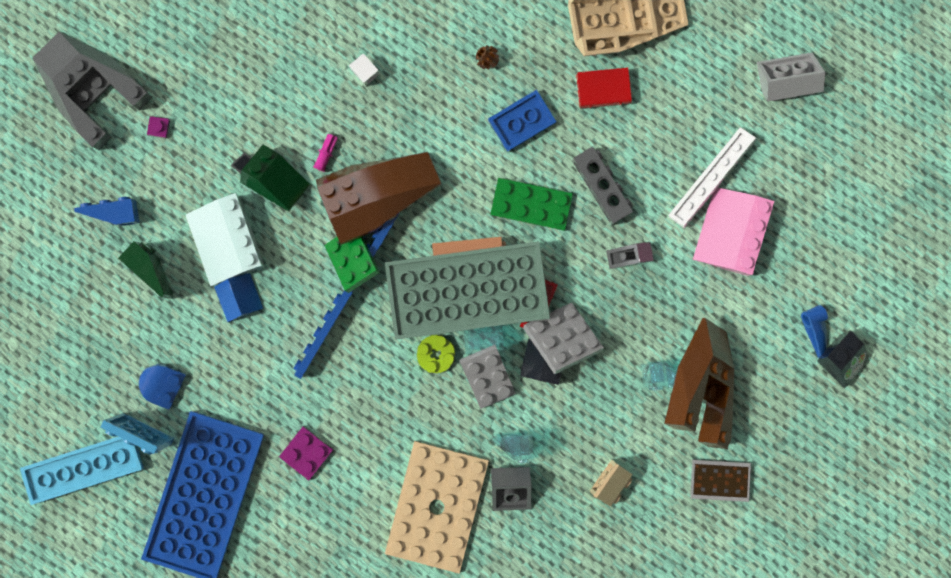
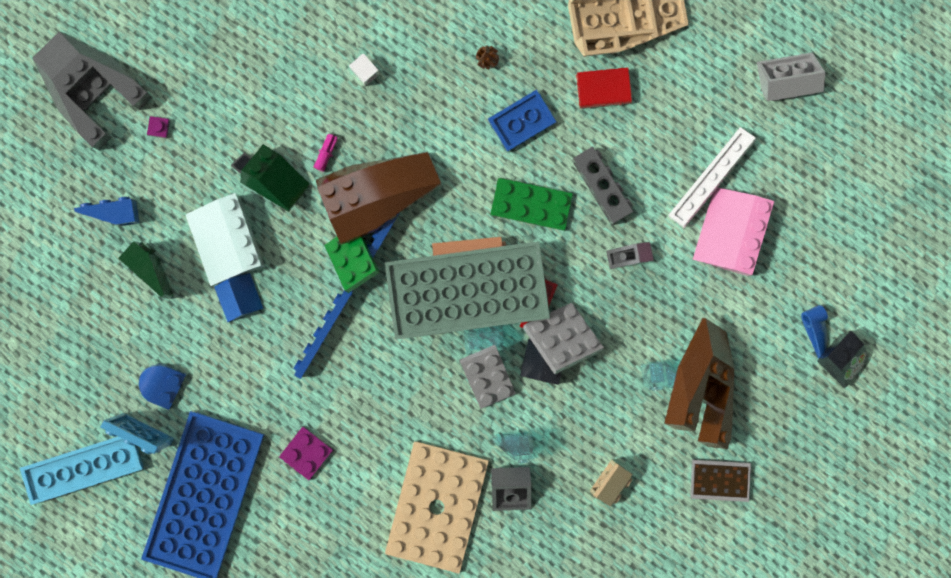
lime plate [417,335,455,373] -> none

